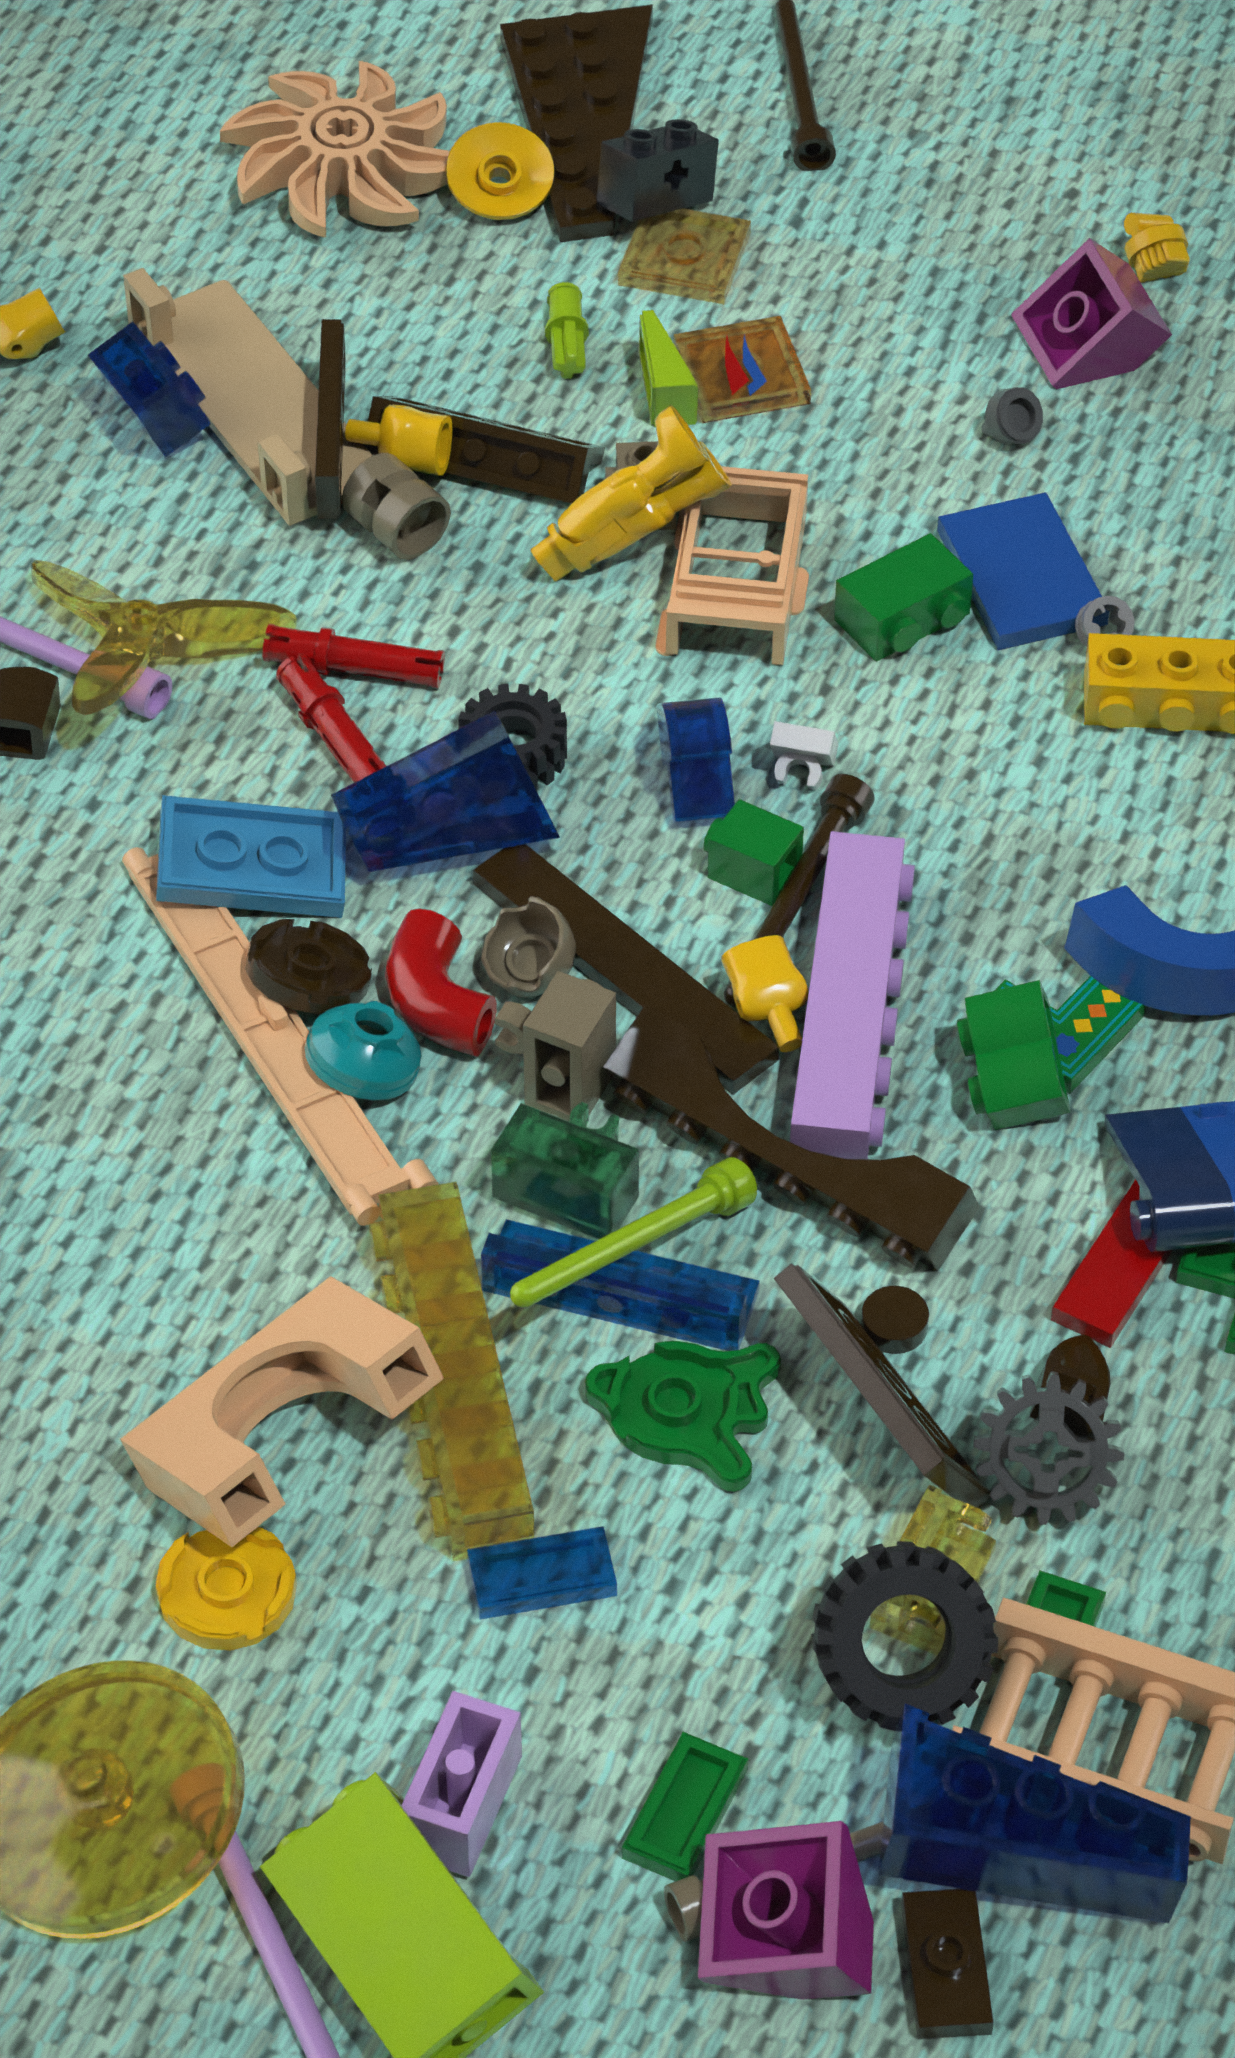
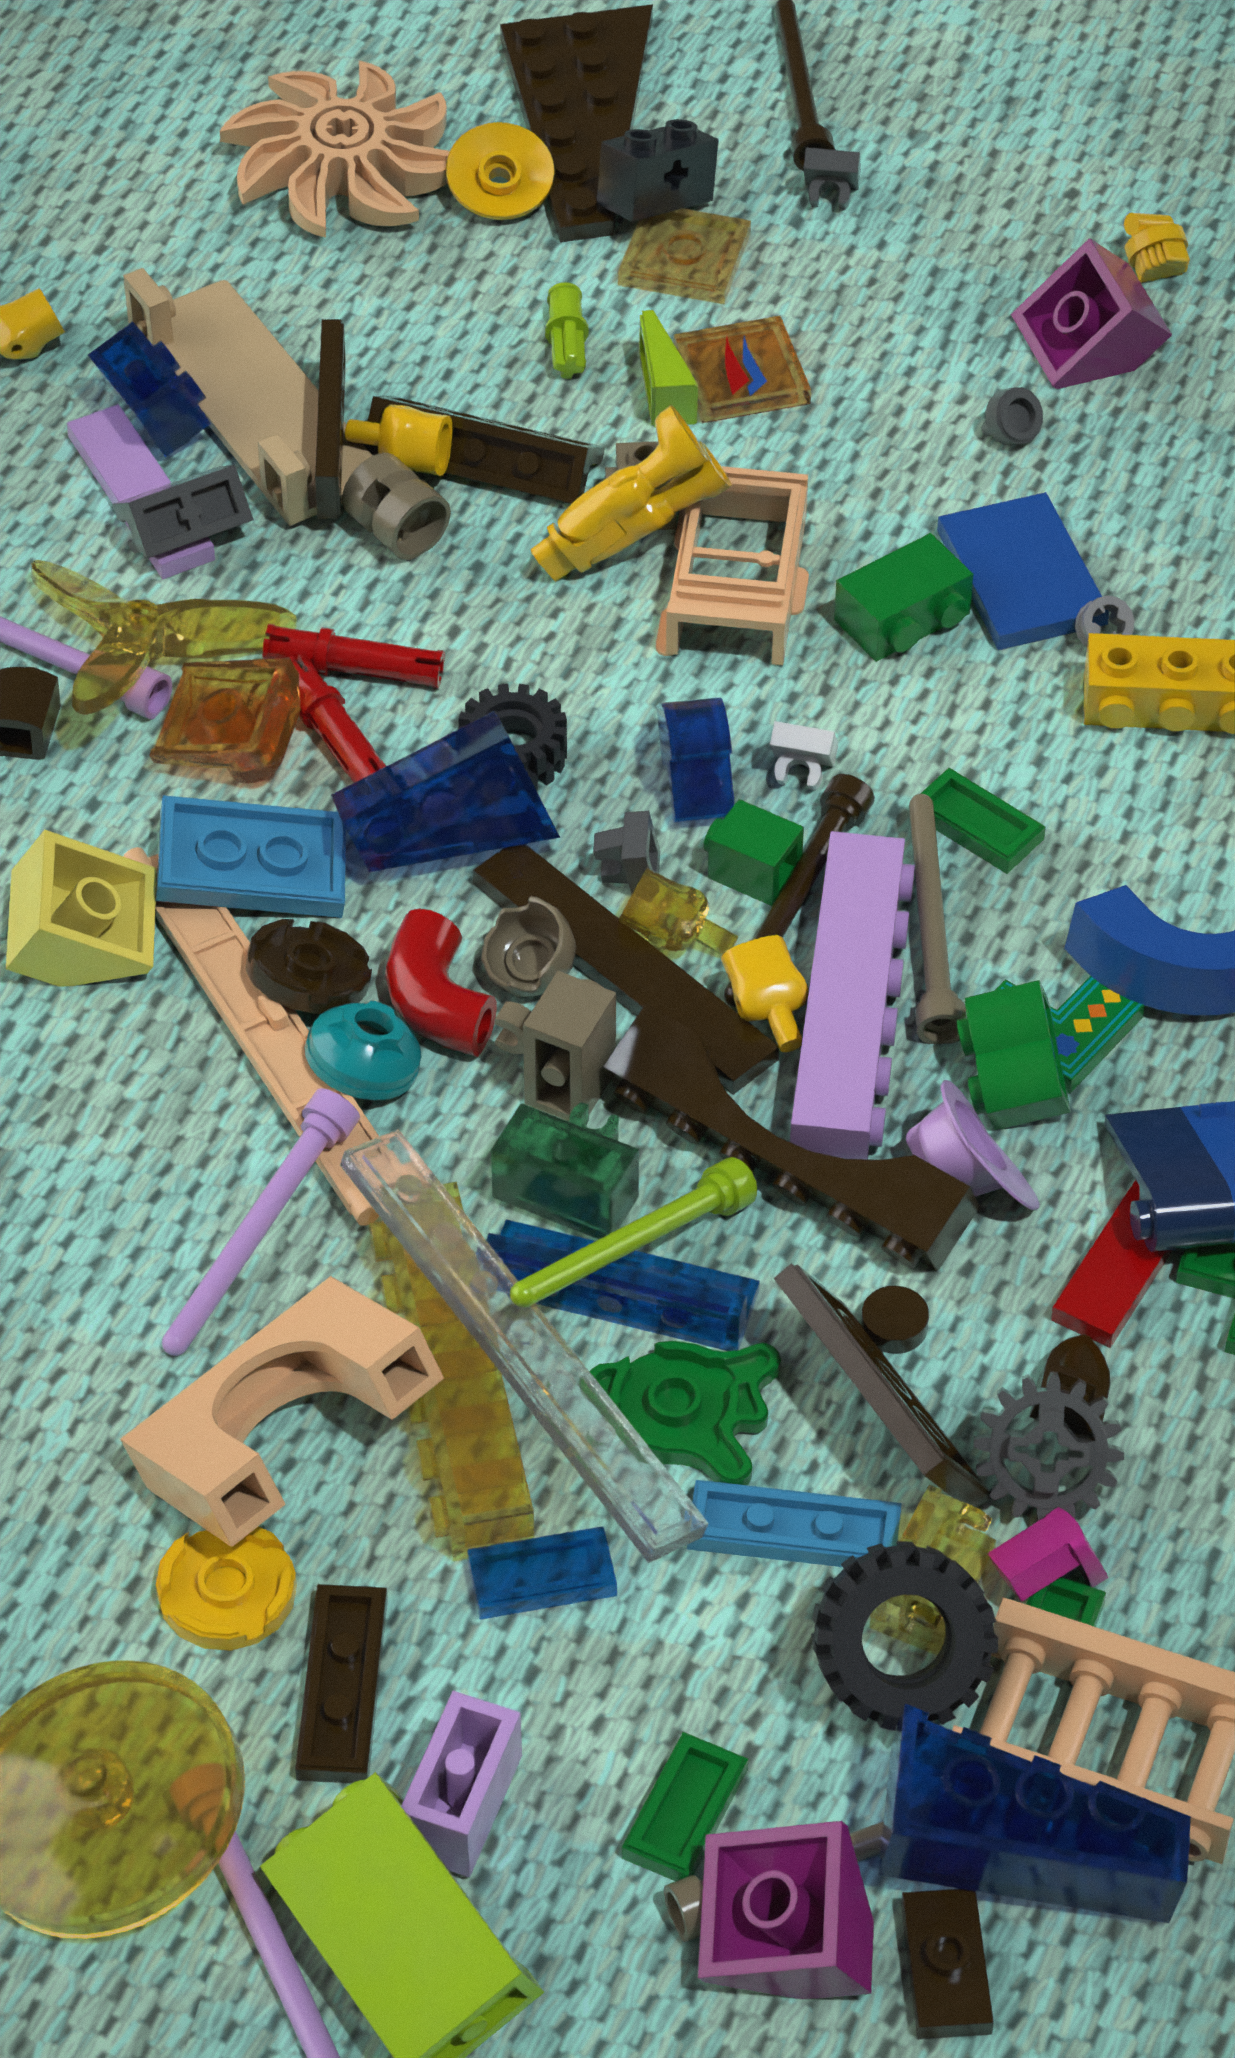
none -> light yellow slope [6,829,157,987]
none -> lavender tile [67,404,215,580]
none -> dark grey hinge [112,465,254,558]
none -> clear orange slope [149,658,301,784]
none -> lavender piece [162,1088,360,1356]
none -> dark brown tile [295,1584,388,1784]
none -> clear tile [340,1129,709,1563]
none -> dark grey tile [593,810,661,898]
none -> clear yellow piece [618,868,739,955]
none -> dark azure tile [687,1480,902,1567]
none -> dark grey tile [804,148,861,210]
none -> lavender piece [906,1080,1040,1210]
none -> dark tan piece [909,794,967,1044]
none -> green tile [920,768,1046,874]
none -> dark pink tile [987,1507,1109,1602]

